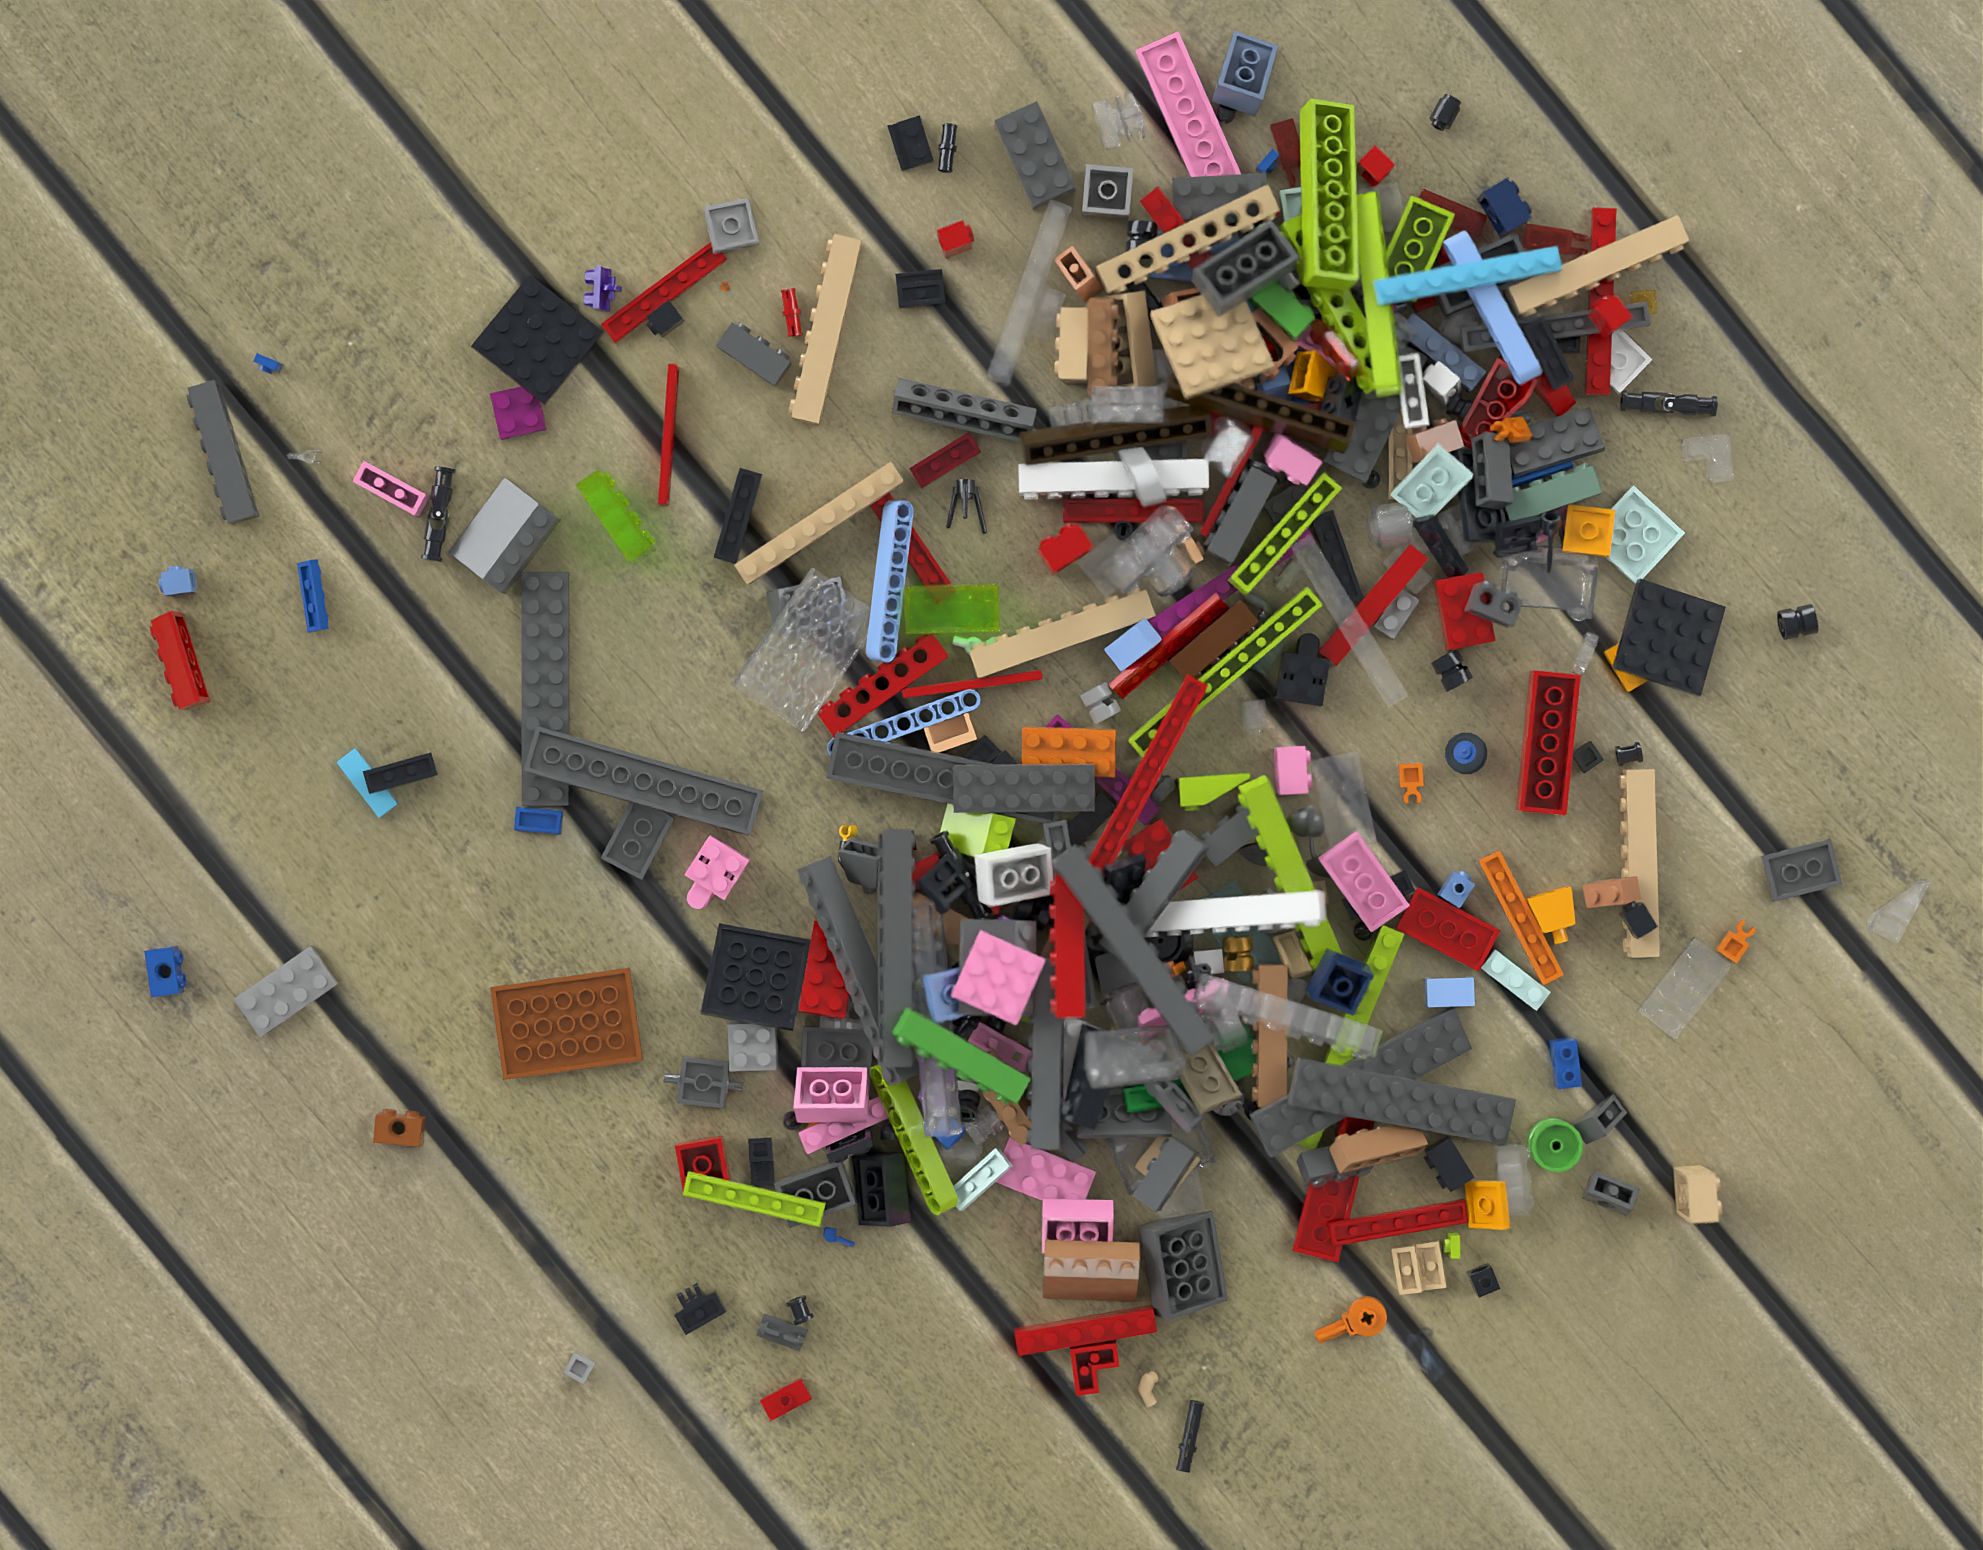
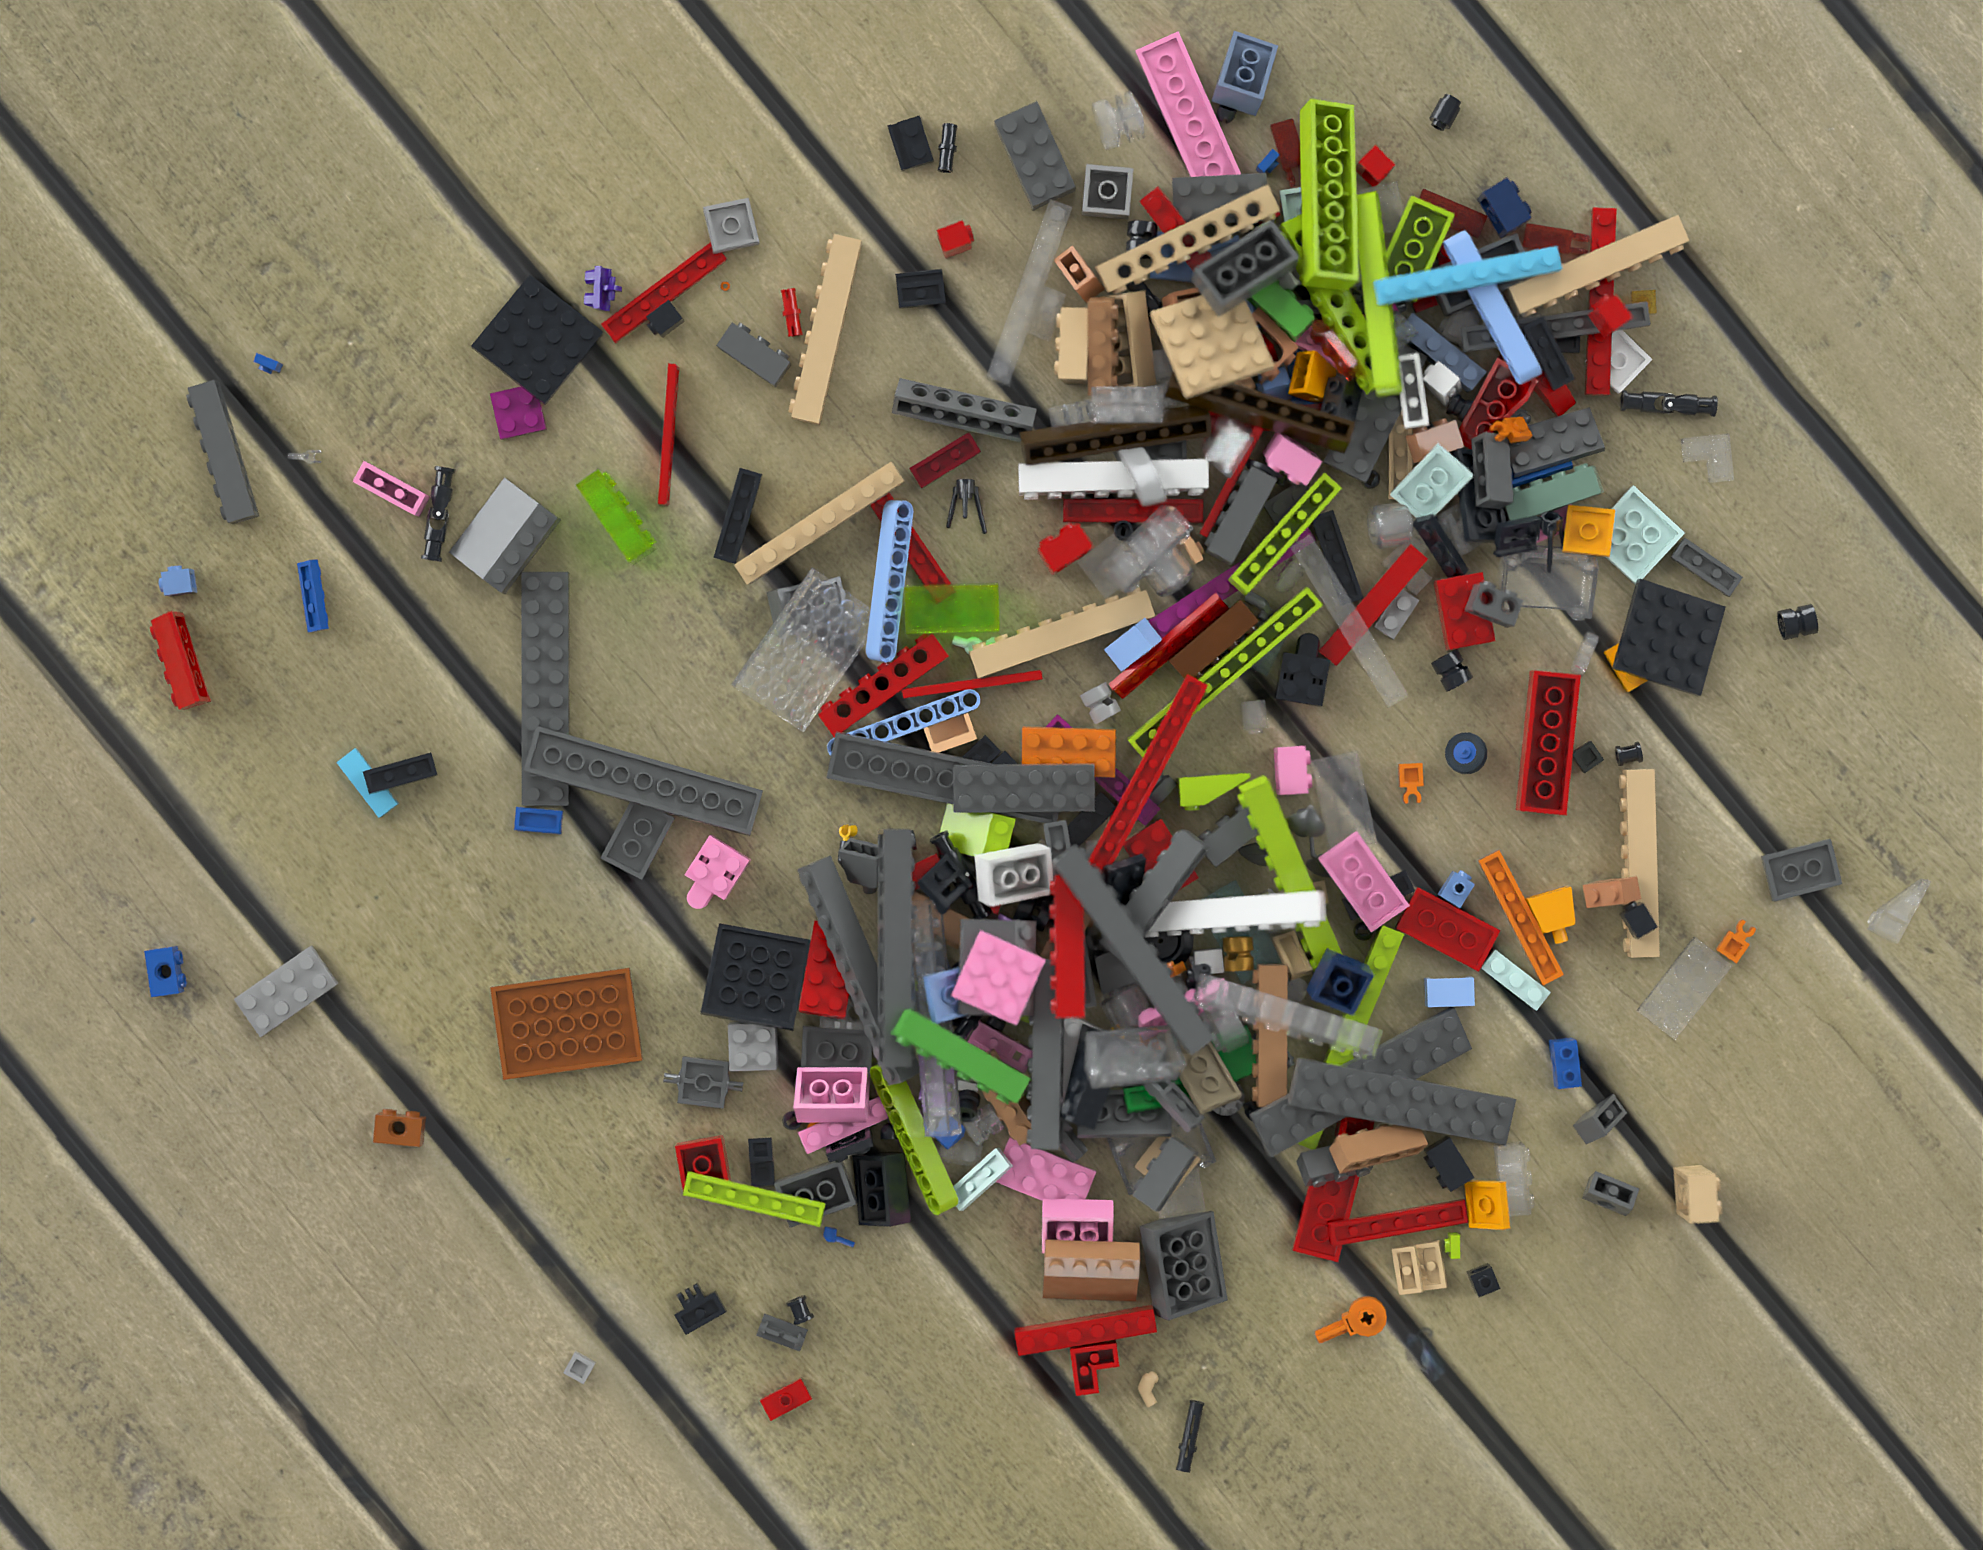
bright green wheel [1527,1117,1583,1172] -> none
none -> dark grey plate [1670,538,1743,597]

